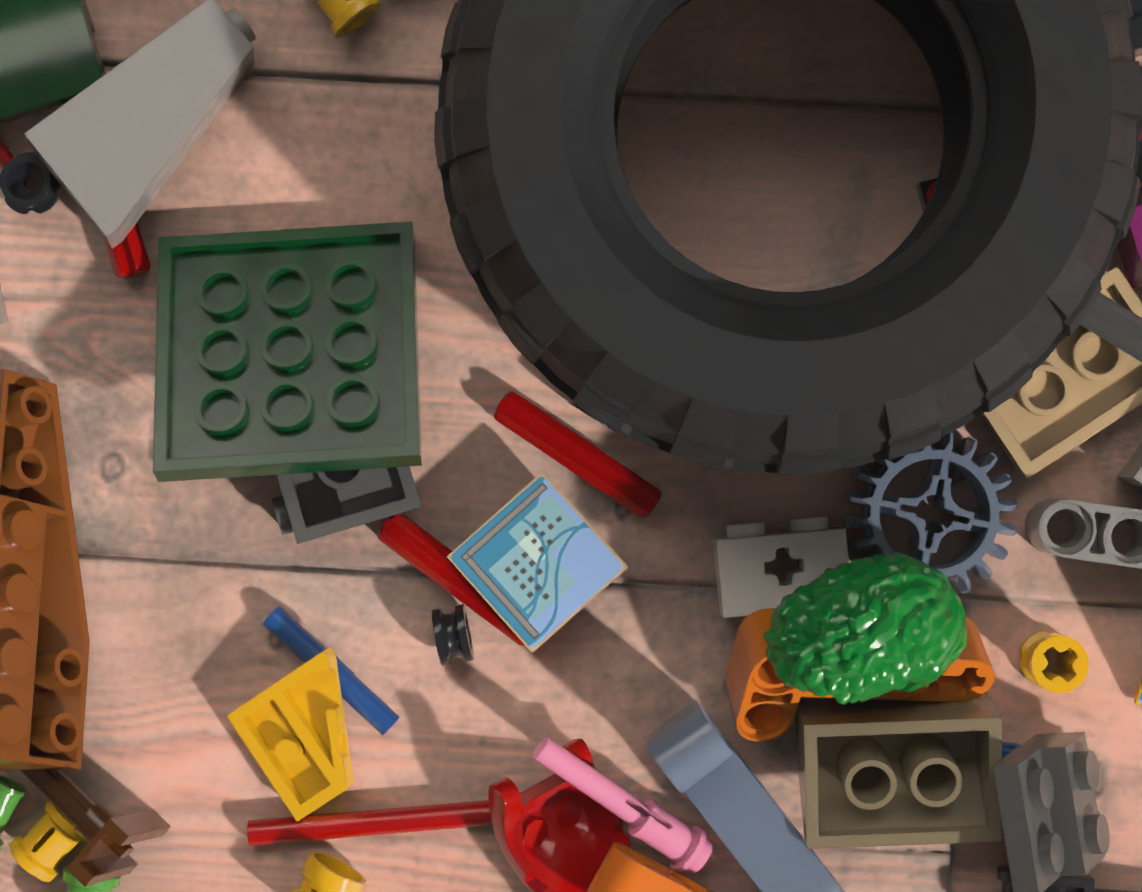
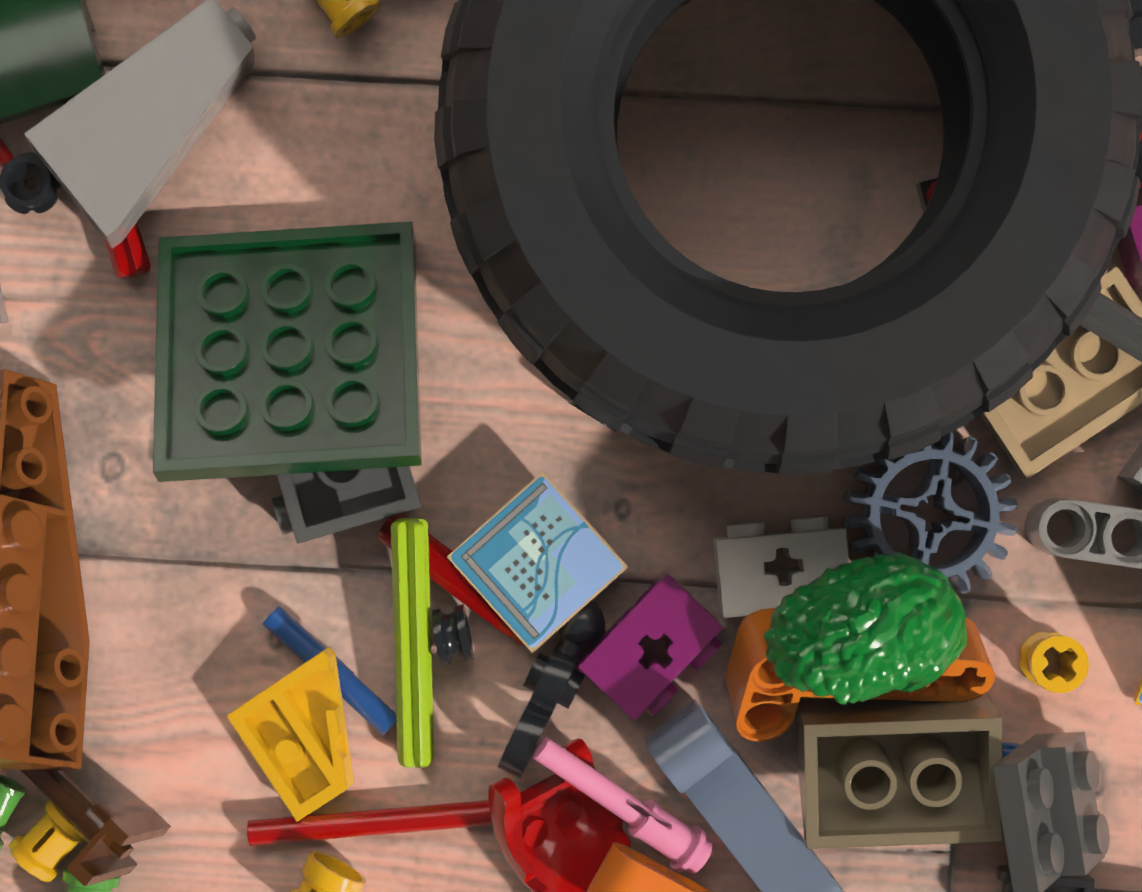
red axle [493,391,662,518] -> none
none -> lime axle [391,517,434,768]
none -> black piece [498,600,606,779]
none -> magenta brick [578,570,724,721]

